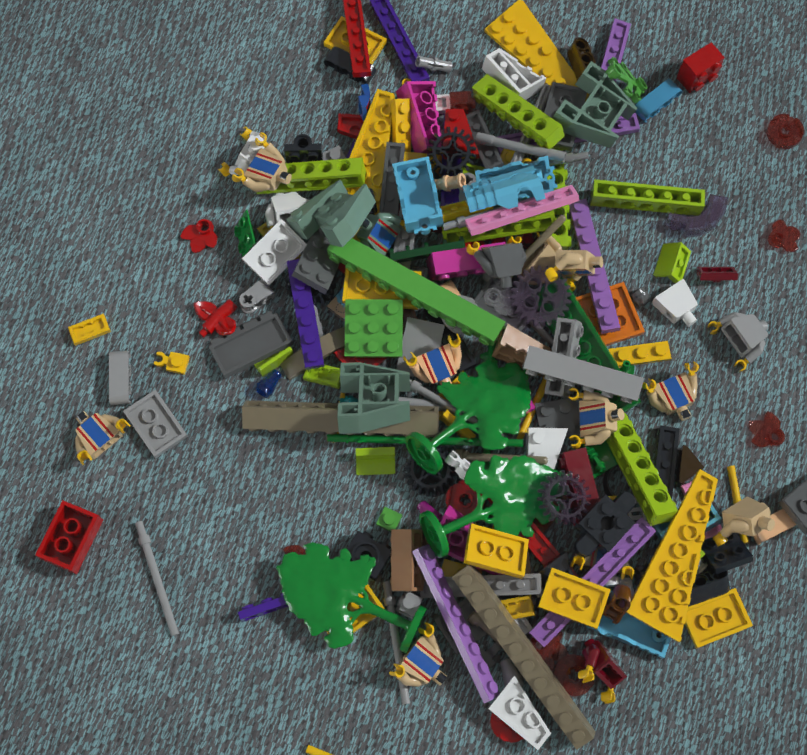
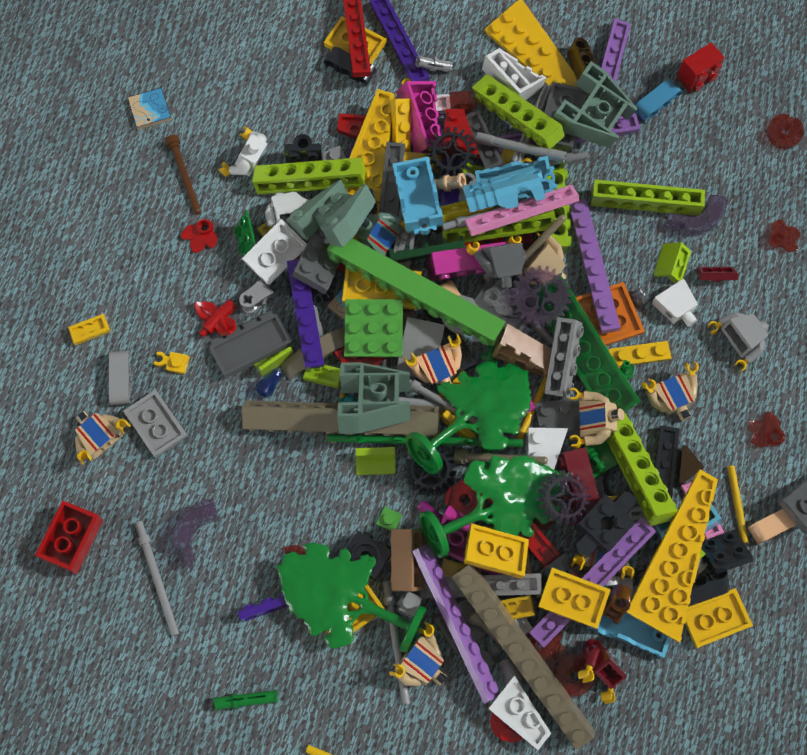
torso [232,132,292,192] -> none
blue slope [358,84,370,121] -> none
white plate [445,450,470,480] -> none
light grey brick [522,345,644,404] -> none
tan torso [545,250,603,291] -> none
bright green plant [606,57,647,104] -> none
tan torso [713,497,775,546] -> none
none -> tile [127,87,172,130]
none -> reddish brown piece [165,135,201,214]
none -> clear purple arch [173,499,219,569]
none -> green pin [214,689,278,711]

